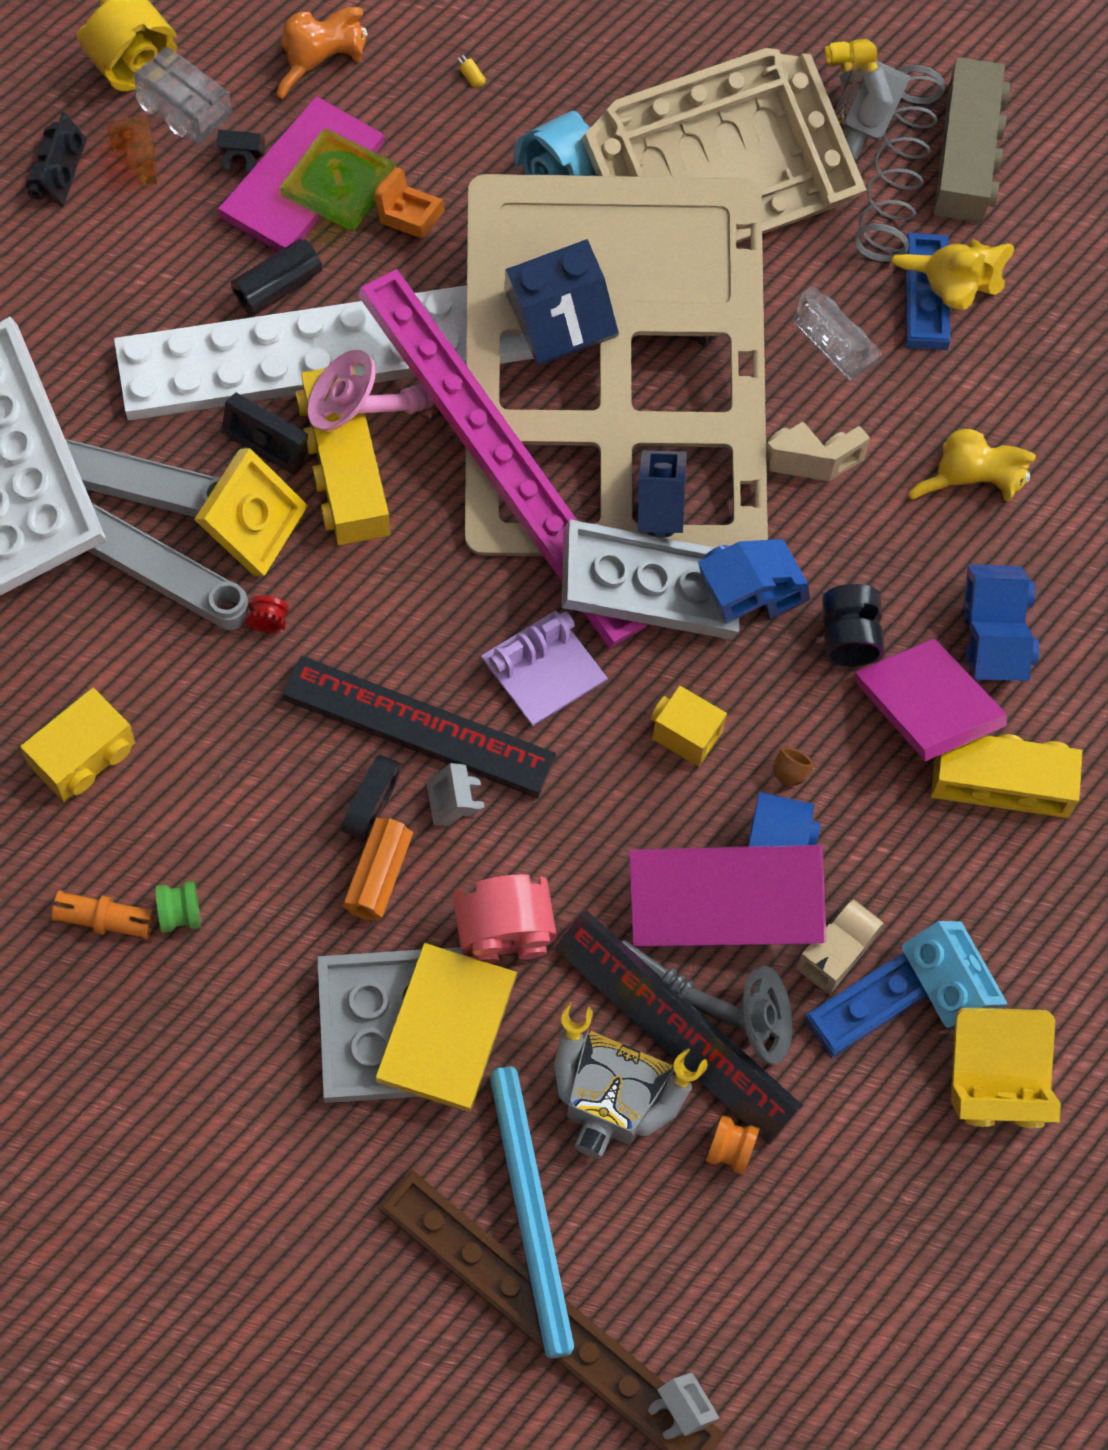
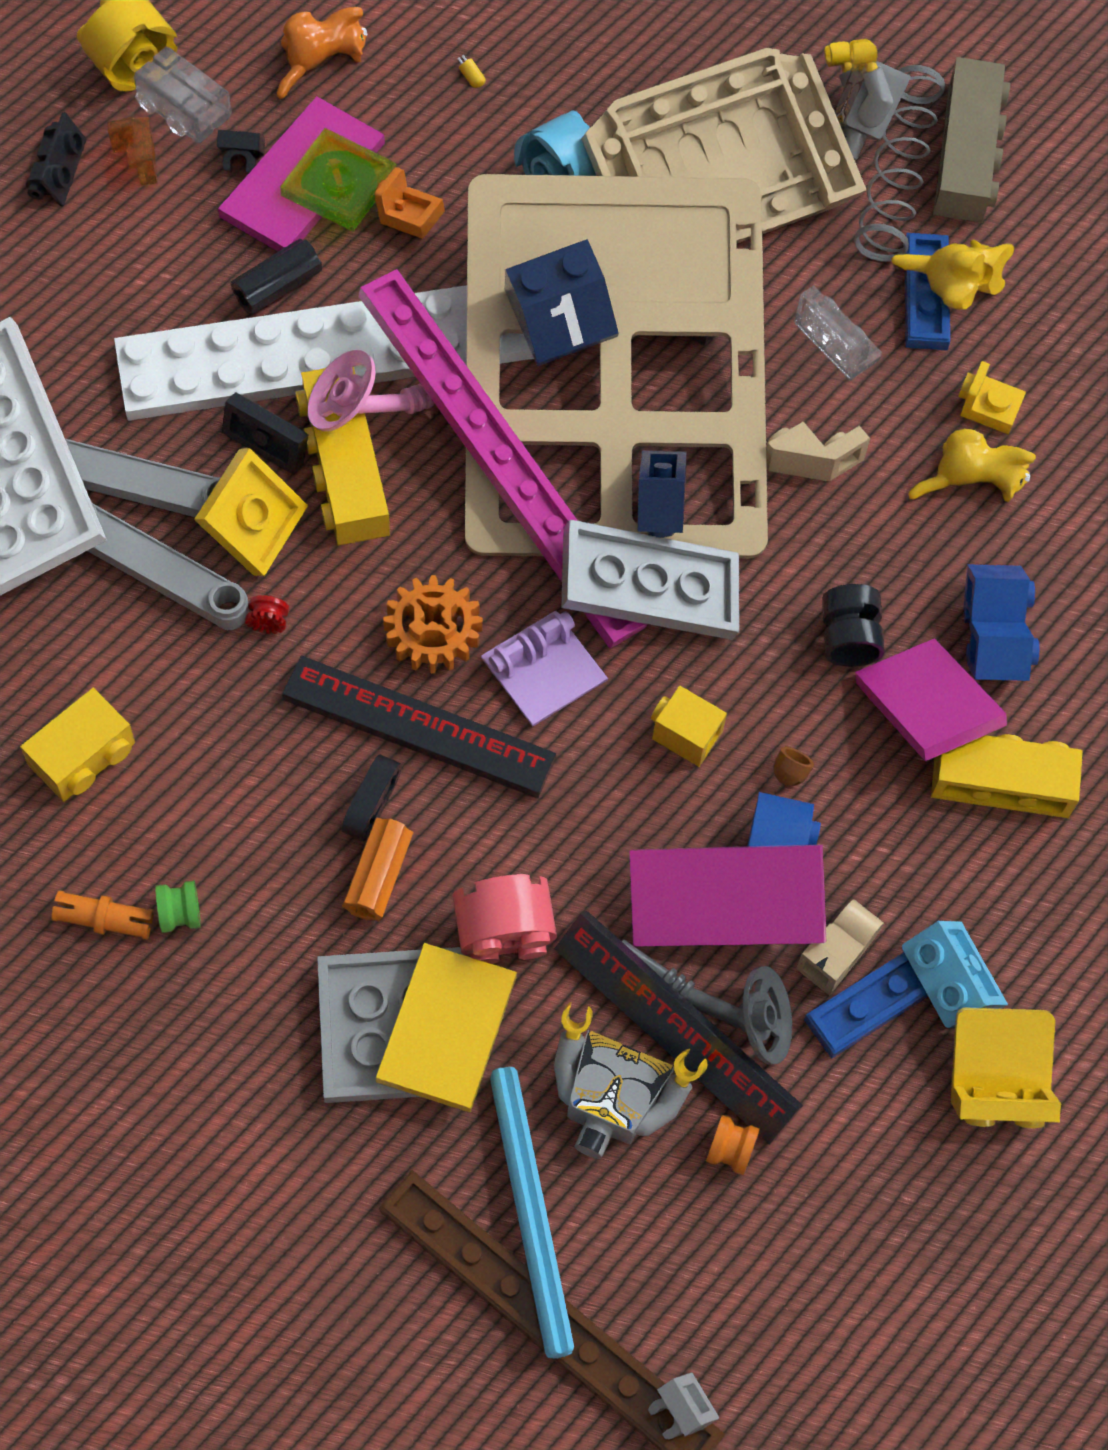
light grey tile [426,763,485,826] -> none
blue brick [698,539,810,624] -> none
none -> orange gear [383,575,483,673]
none -> yellow bracket [958,361,1026,434]

